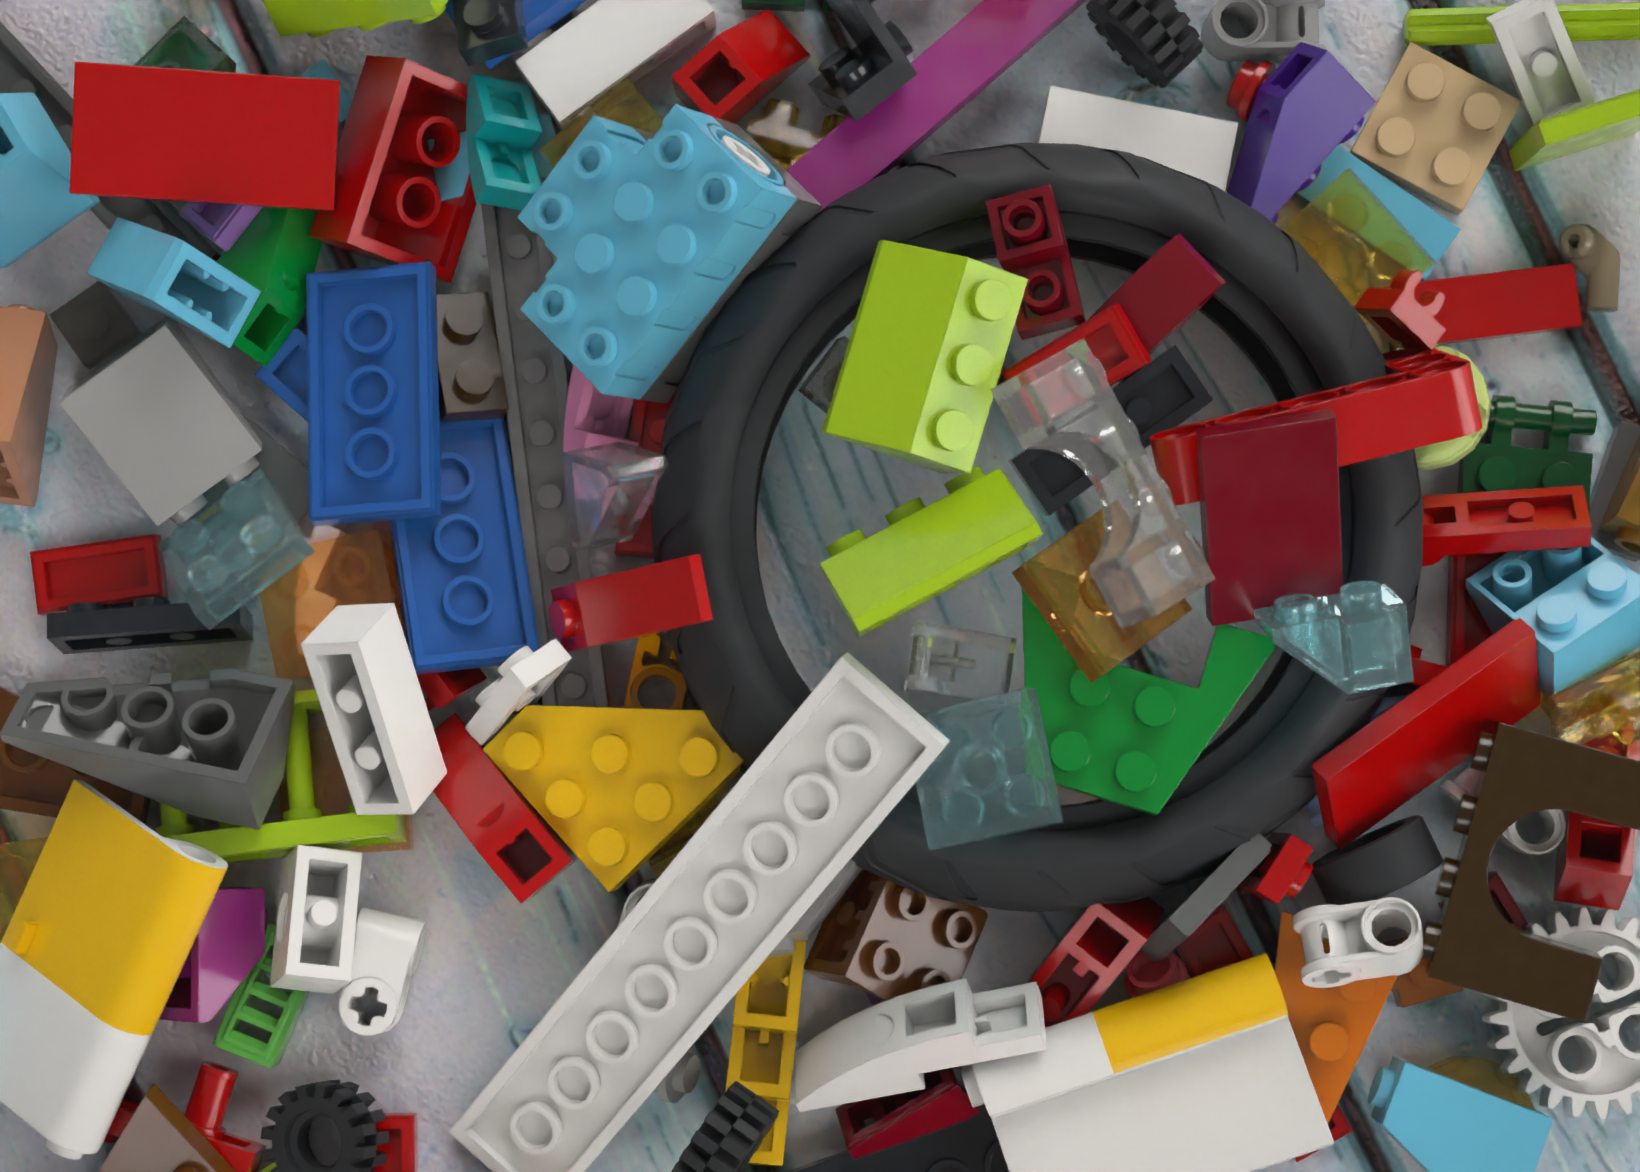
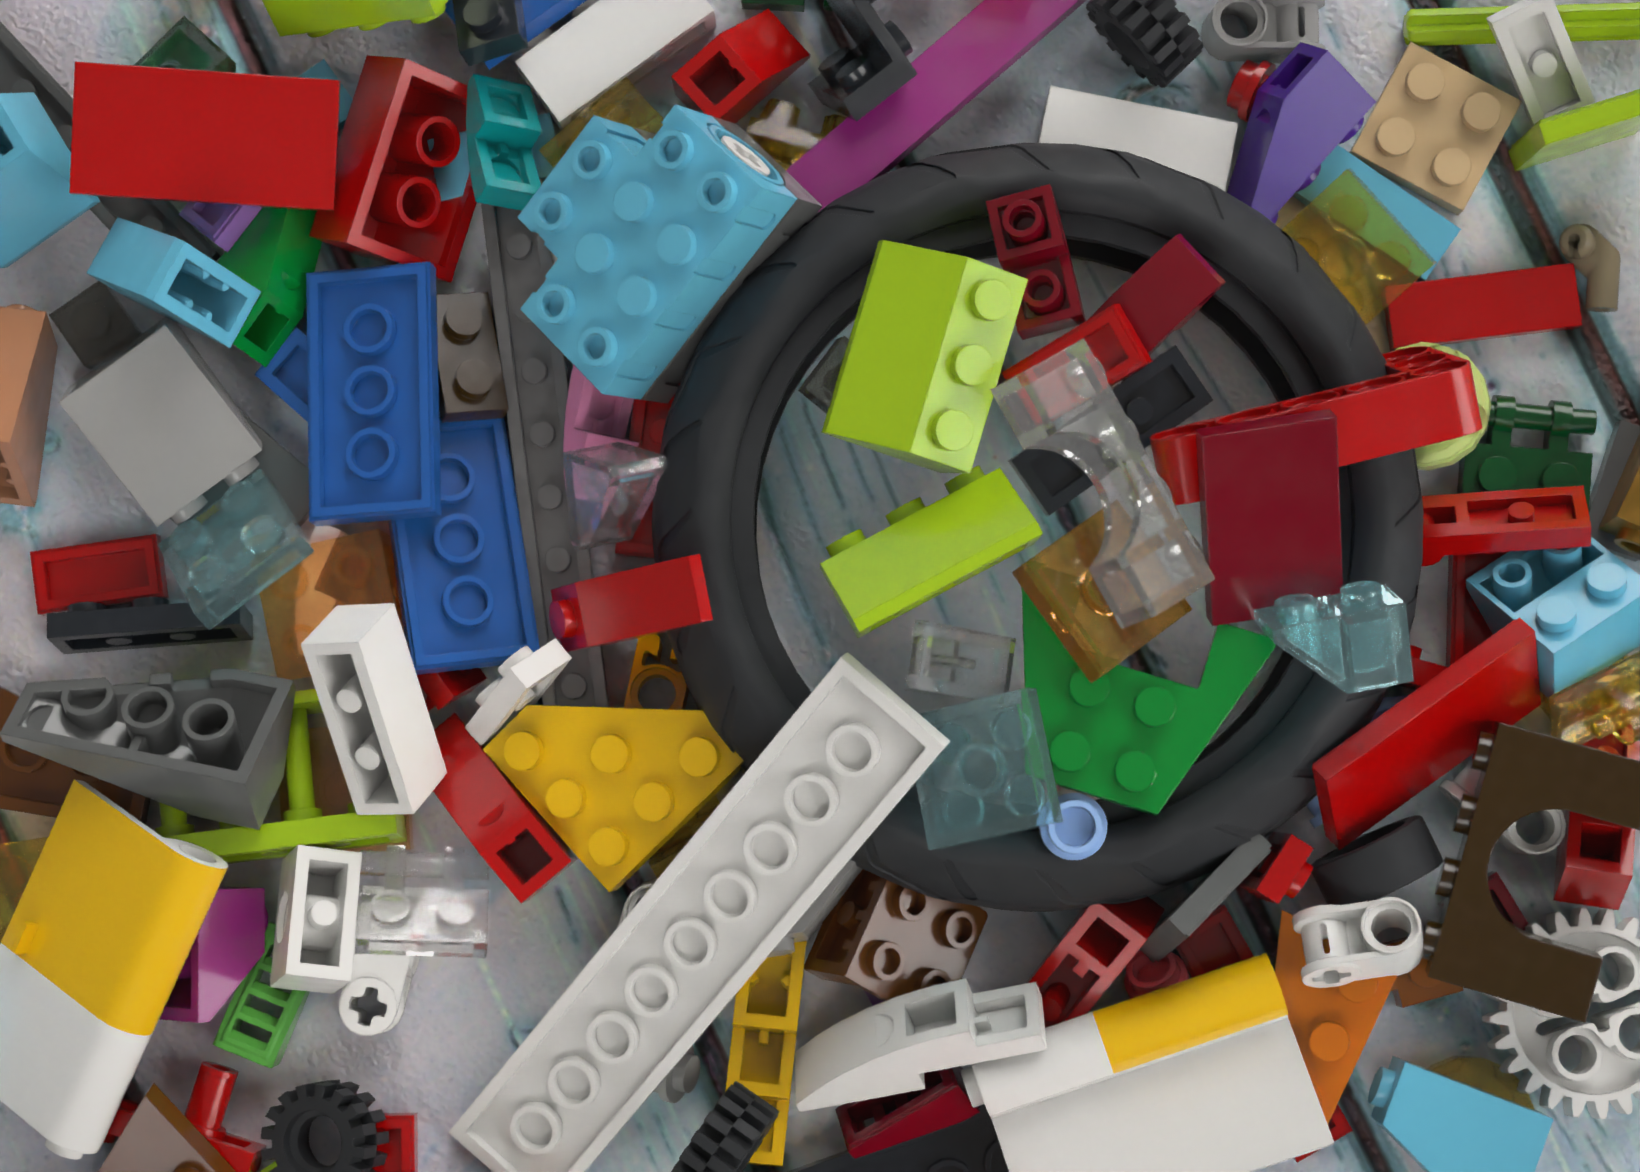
red tile [1354,270,1446,350] -> none
none -> clear plate [355,845,489,958]
none -> light blue plate [1039,793,1107,860]

